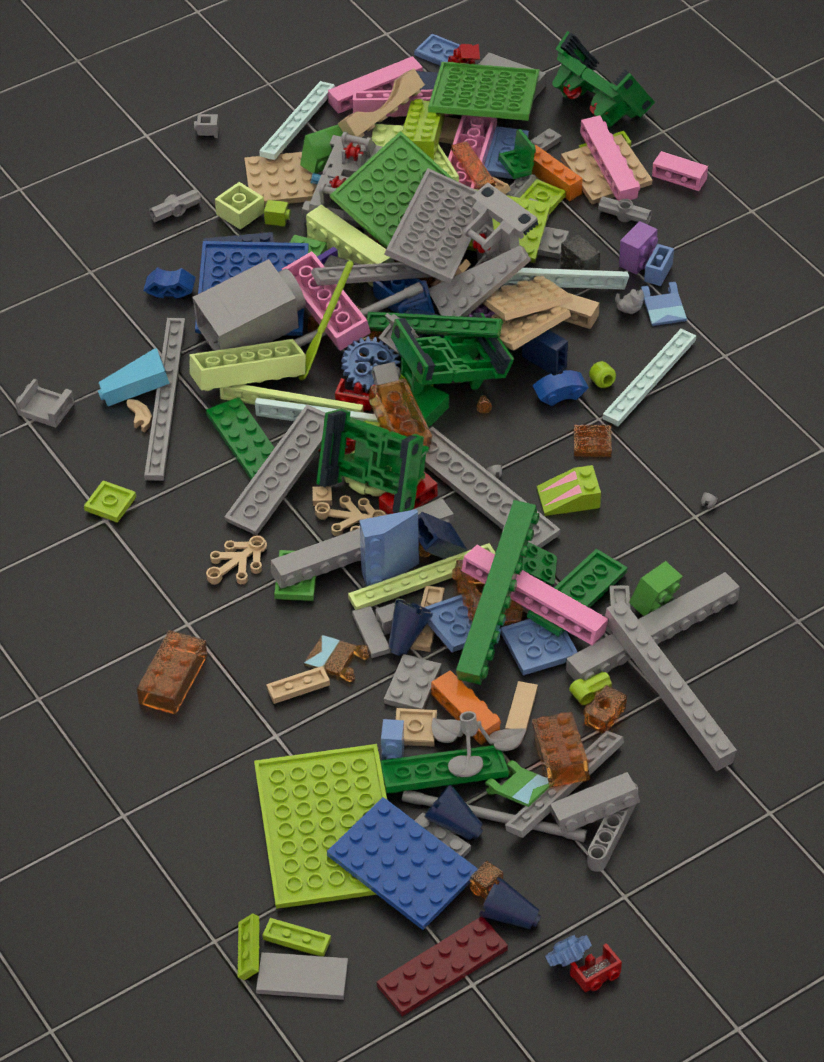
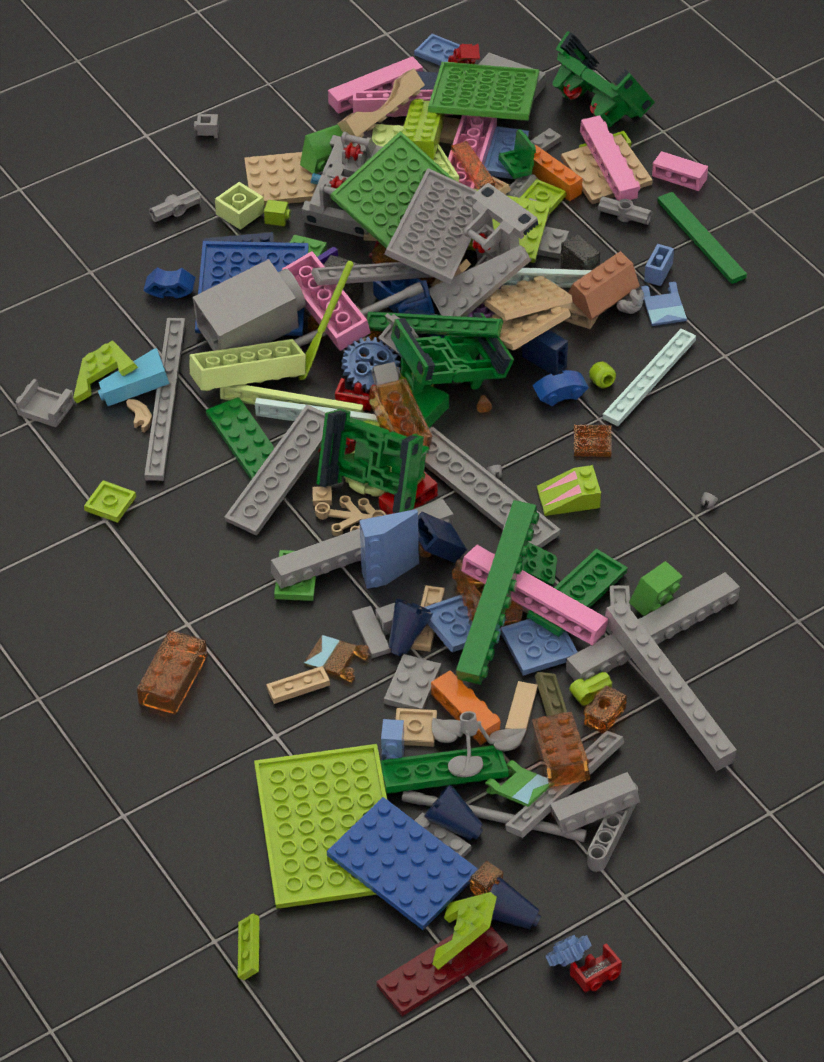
tan plant [206,536,267,585] -> none
light grey tile [256,952,348,1000] -> none
light aqua plate [259,81,335,160] -> none
lime plate [262,918,331,957] -> none
yellowish green brick [306,205,394,287] -> none
yellowish green plate [348,543,495,610] -> none
medium lavender brick [619,221,658,275] -> none
none -> lime wing [73,340,138,403]
none -> lime wing [433,892,497,969]
none -> olive tile [535,672,570,725]
none -> nougat slope [568,251,640,320]
none -> green tile [657,192,747,284]

